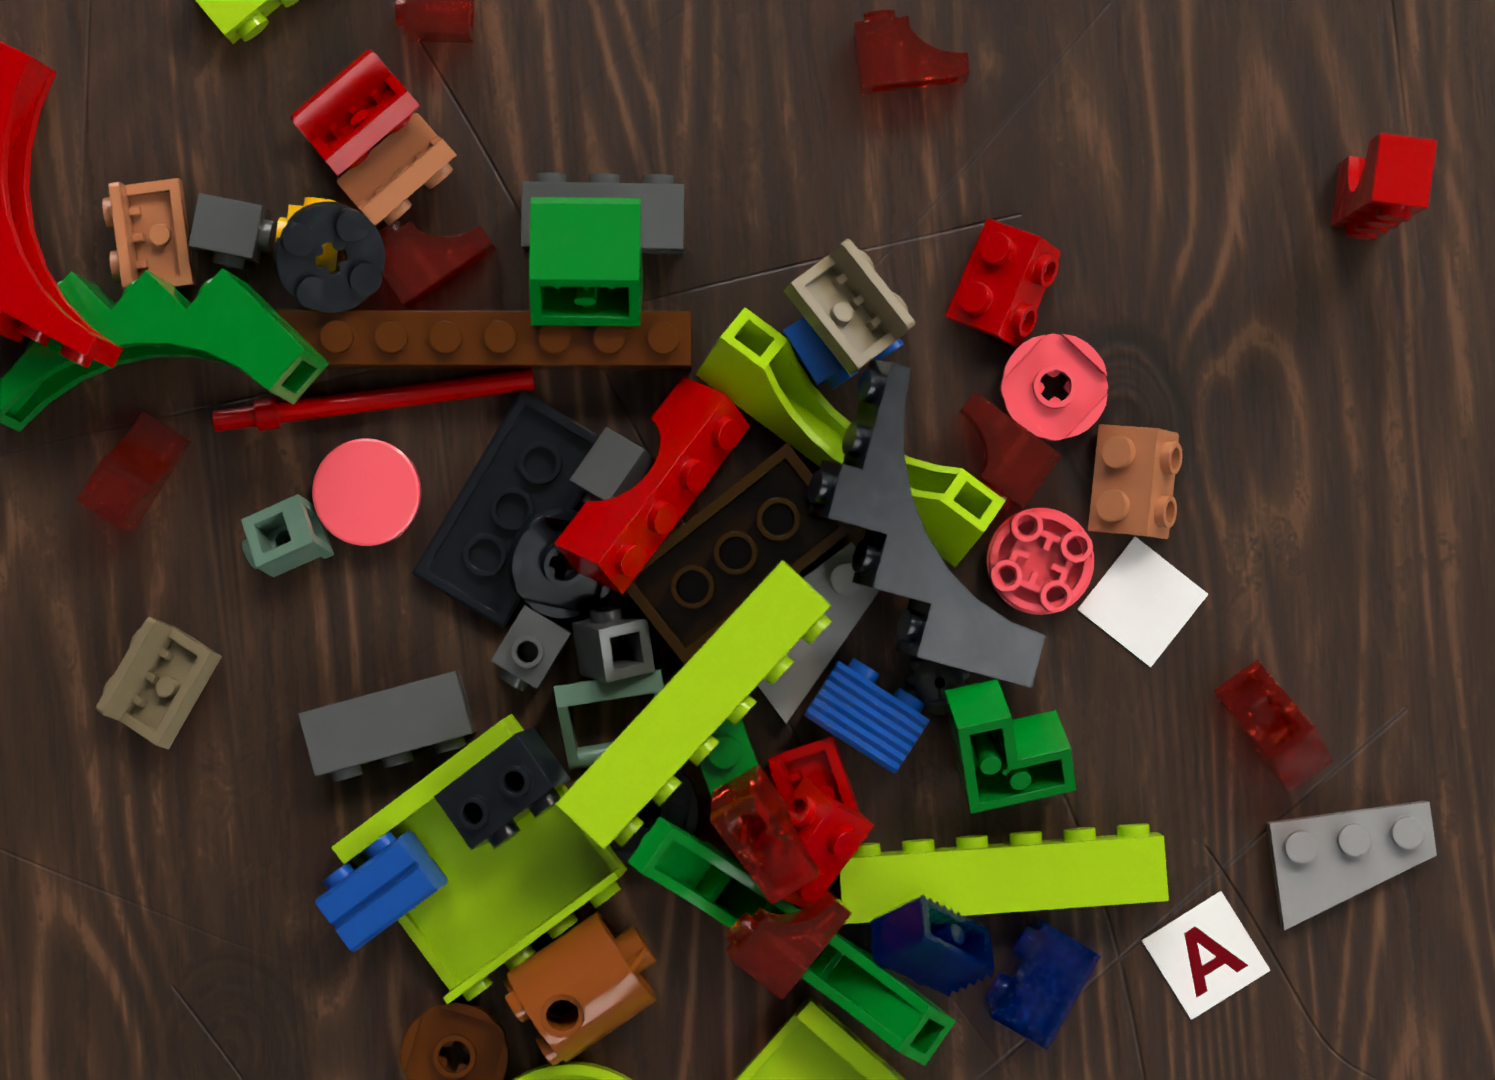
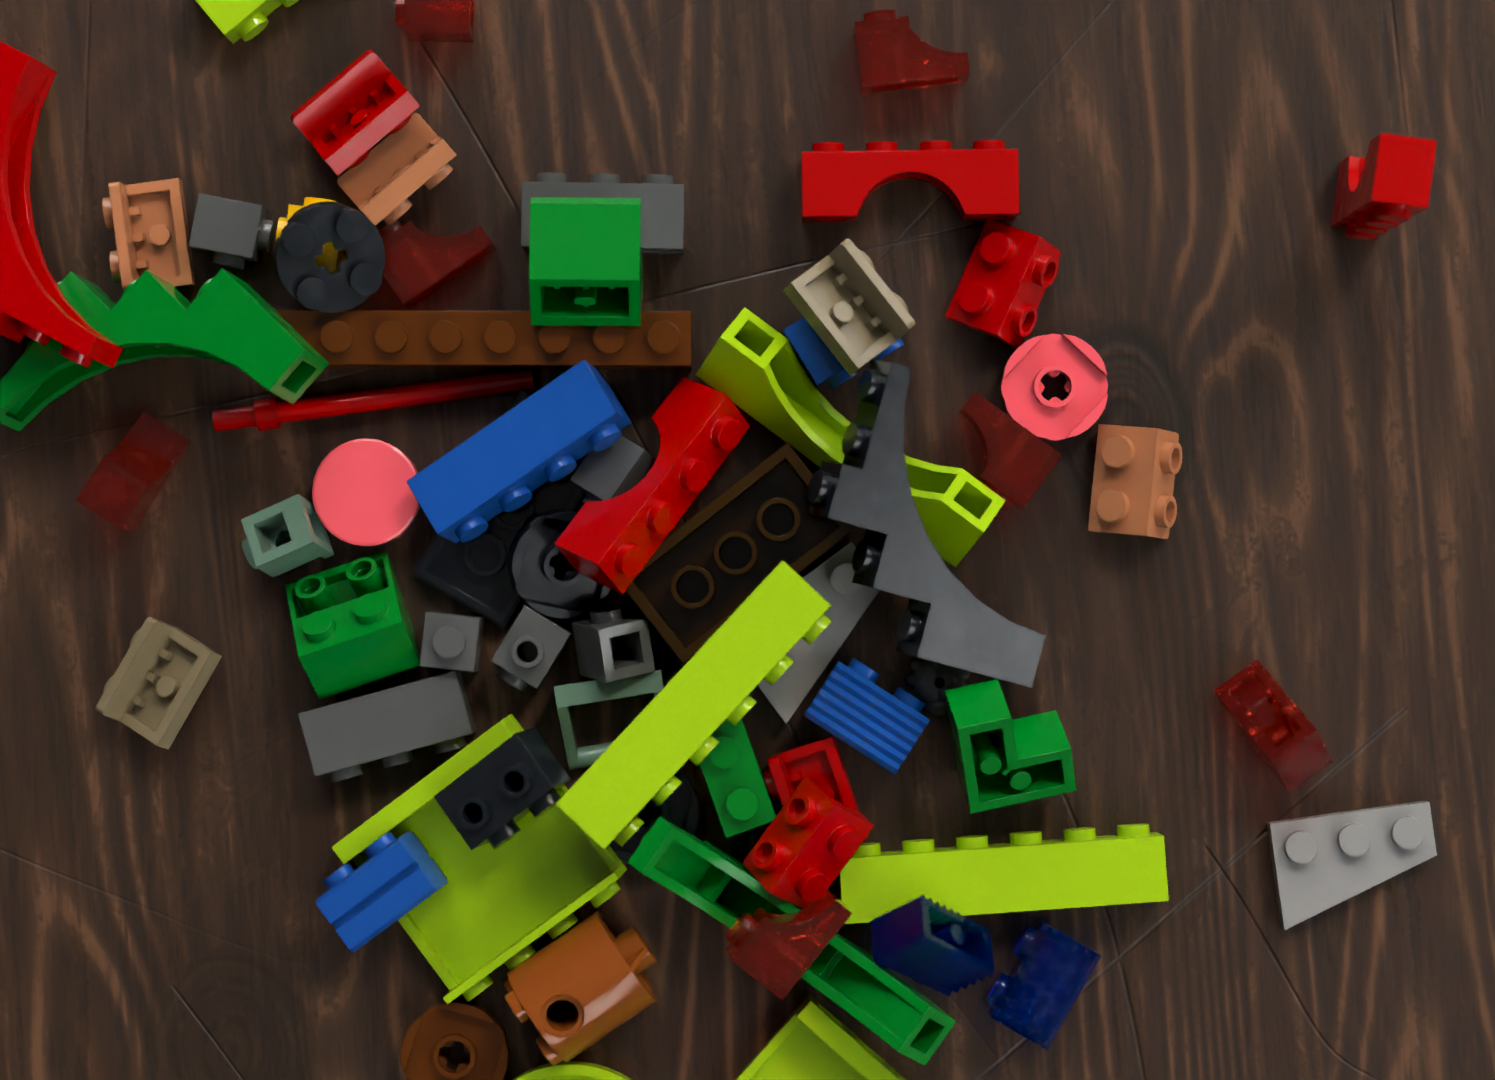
clear red arch [710,764,819,904] -> none
coral tile [986,508,1094,615] -> none
white sticker [1077,536,1208,667] -> none
white sticker [1142,891,1271,1020] -> none
none -> green slope [285,550,420,700]
none -> blue brick [406,359,632,543]
none -> dark grey brick [420,612,485,672]
none -> red arch [801,140,1019,223]

